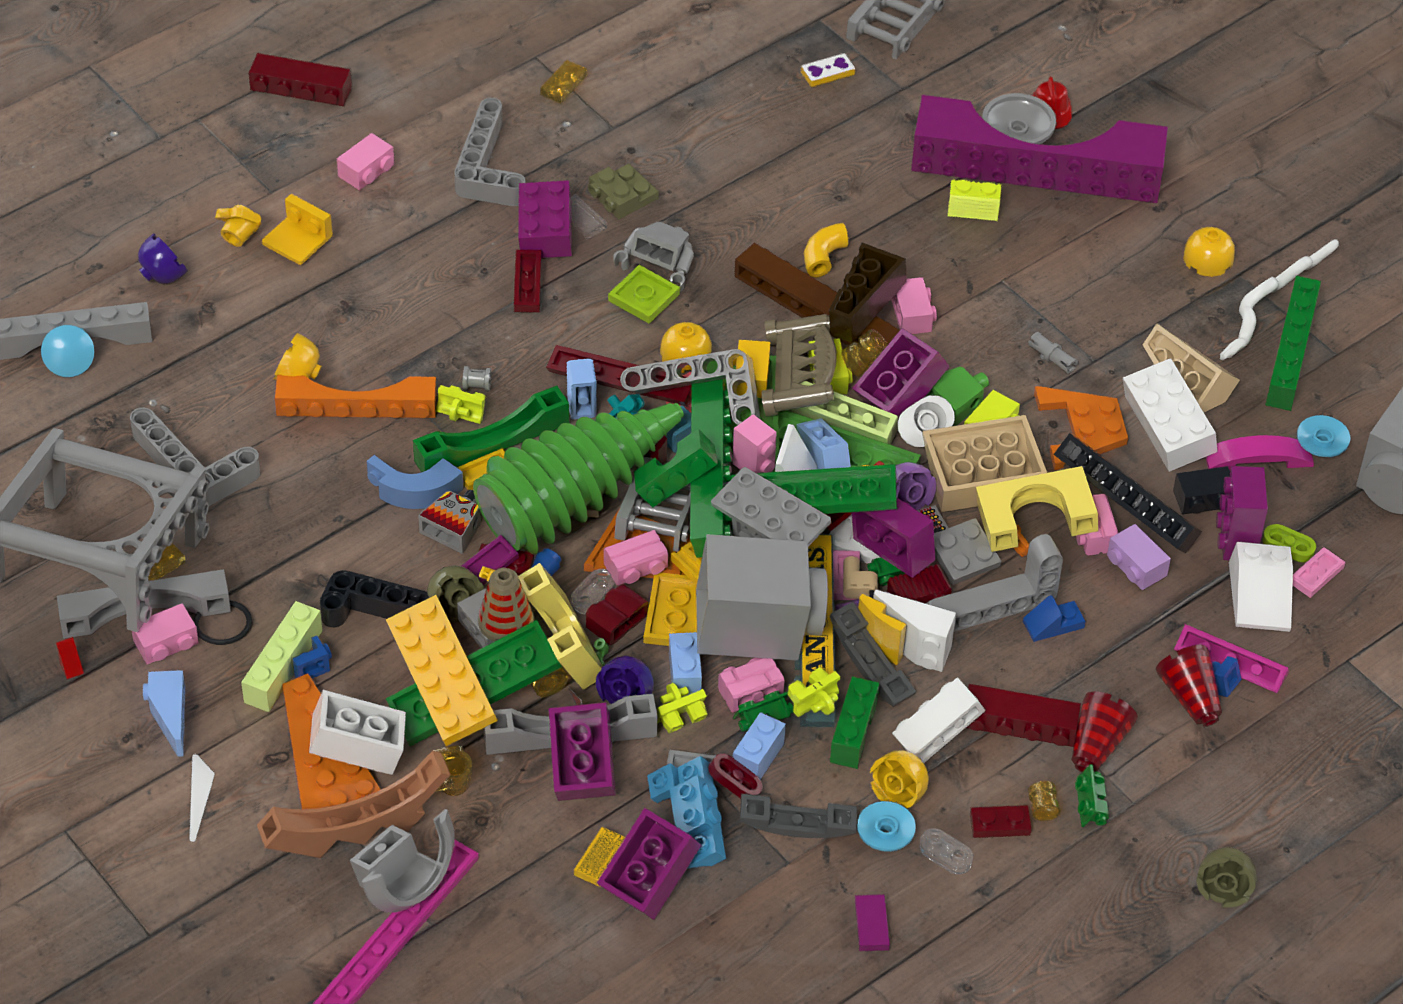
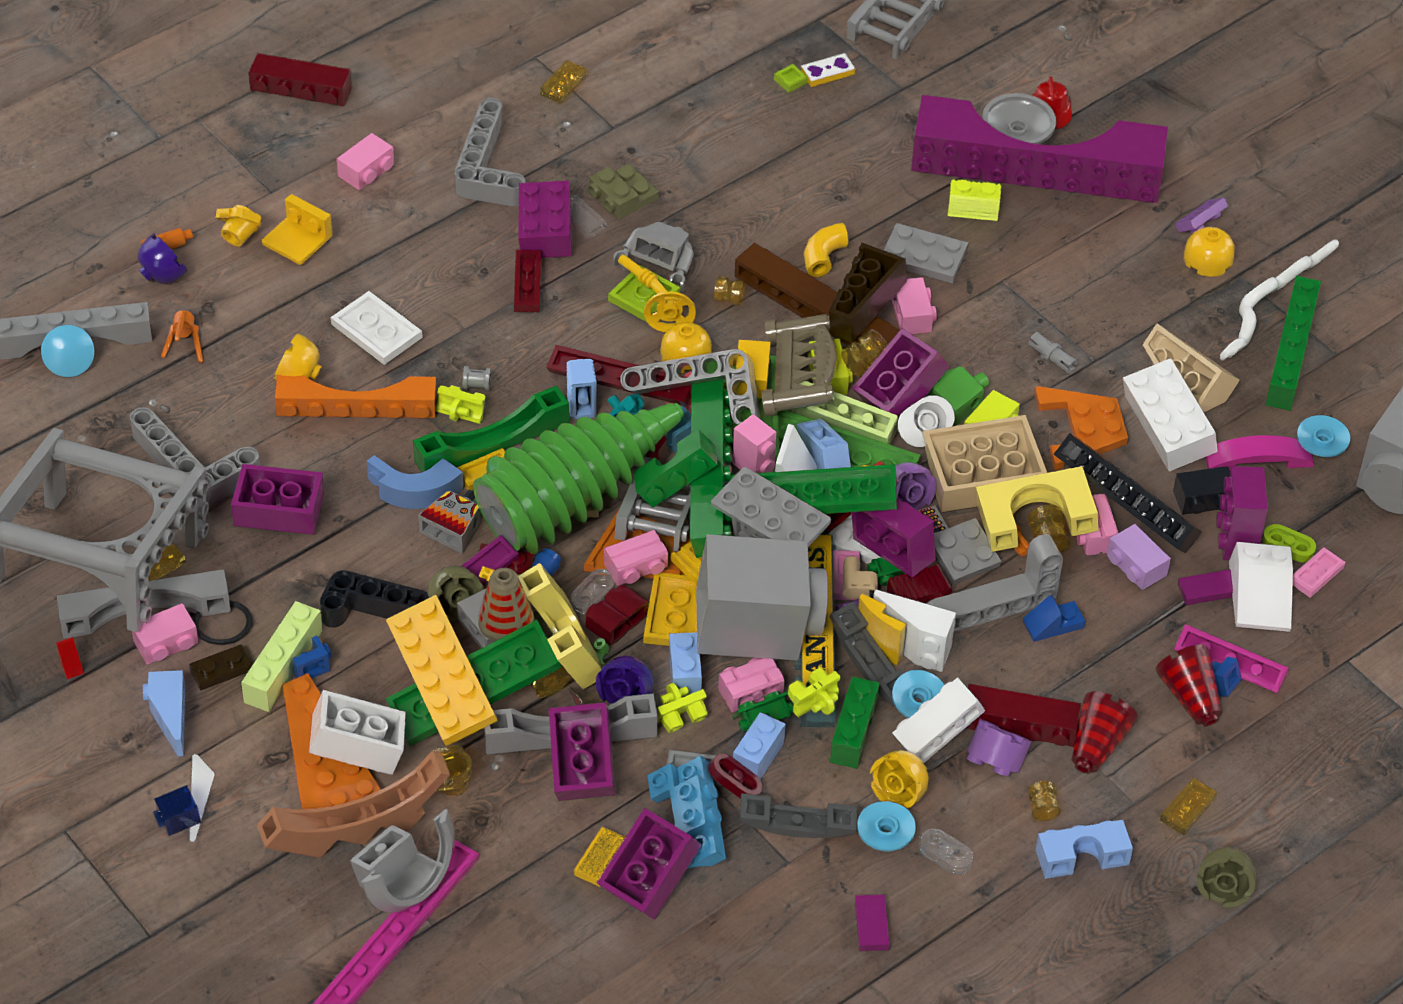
dark red plate [970,805,1032,838] -> none
green hinge [1075,764,1109,827] -> none
none -> orange cylinder [141,228,193,250]
none -> clear blue brick [152,785,201,836]
none -> orange plant [161,310,203,363]
none -> dark brown plate [189,644,252,691]
none -> magenta brick [231,464,325,535]
none -> white plate [331,291,422,365]
none -> yellow dish [618,254,696,332]
none -> clear yellow wheel [714,276,745,306]
none -> lime tile [774,64,808,93]
none -> light grey plate [884,223,968,284]
none -> medium azure dish [892,670,944,718]
none -> medium lavender cylinder [967,719,1032,777]
none -> clear yellow wheel [1028,504,1071,553]
none -> light blue arch [1036,820,1133,879]
none -> clear yellow plate [1160,778,1217,835]
none -> medium lavender plate [1175,197,1228,233]
none -> magenta tile [1177,569,1233,605]

